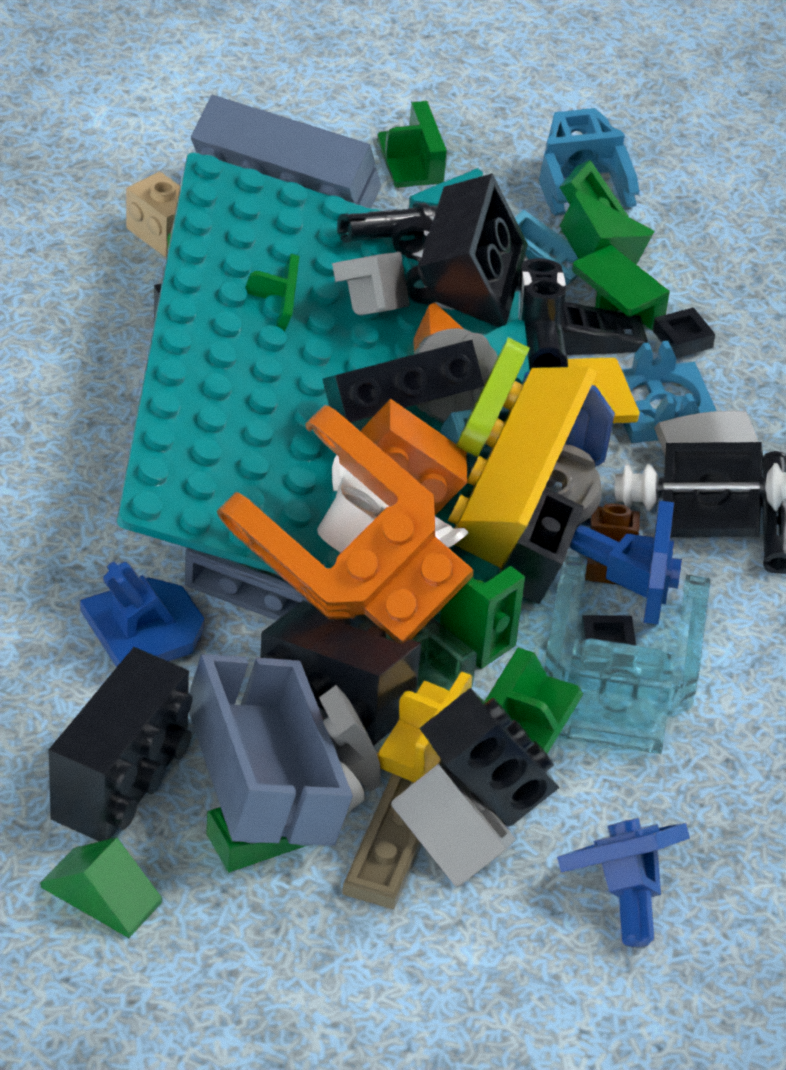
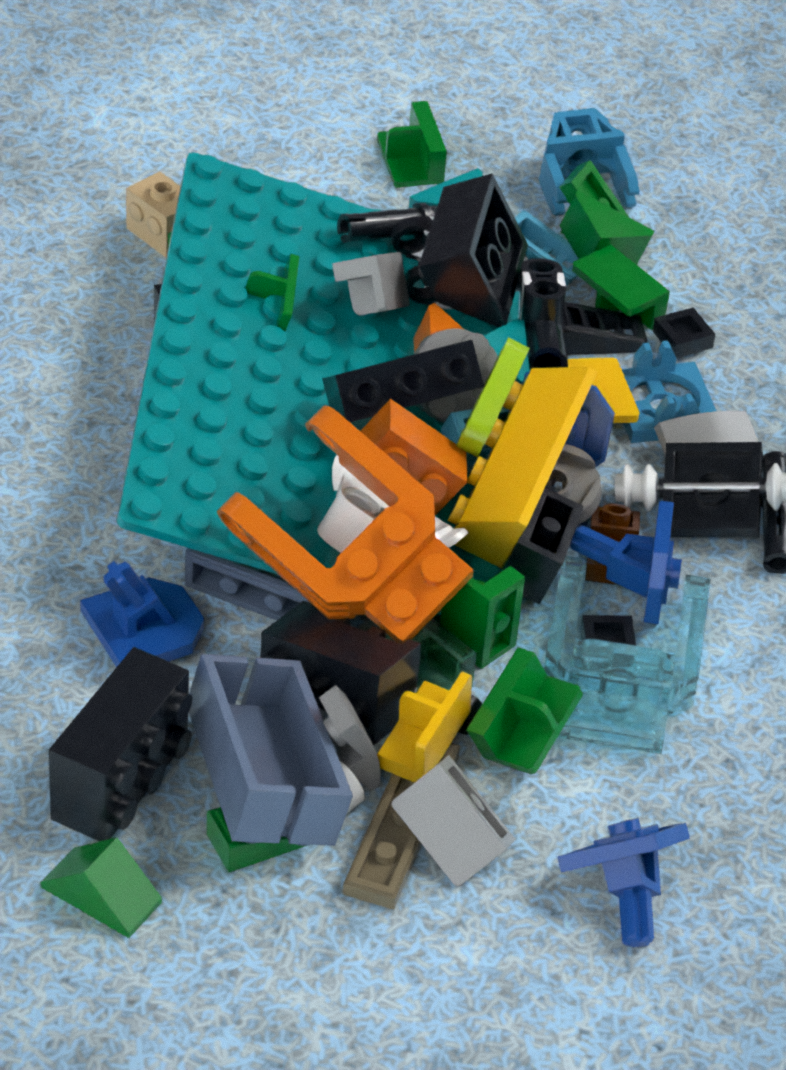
sand blue piece [190,94,381,209] -> none
black brick [419,687,559,826] -> none

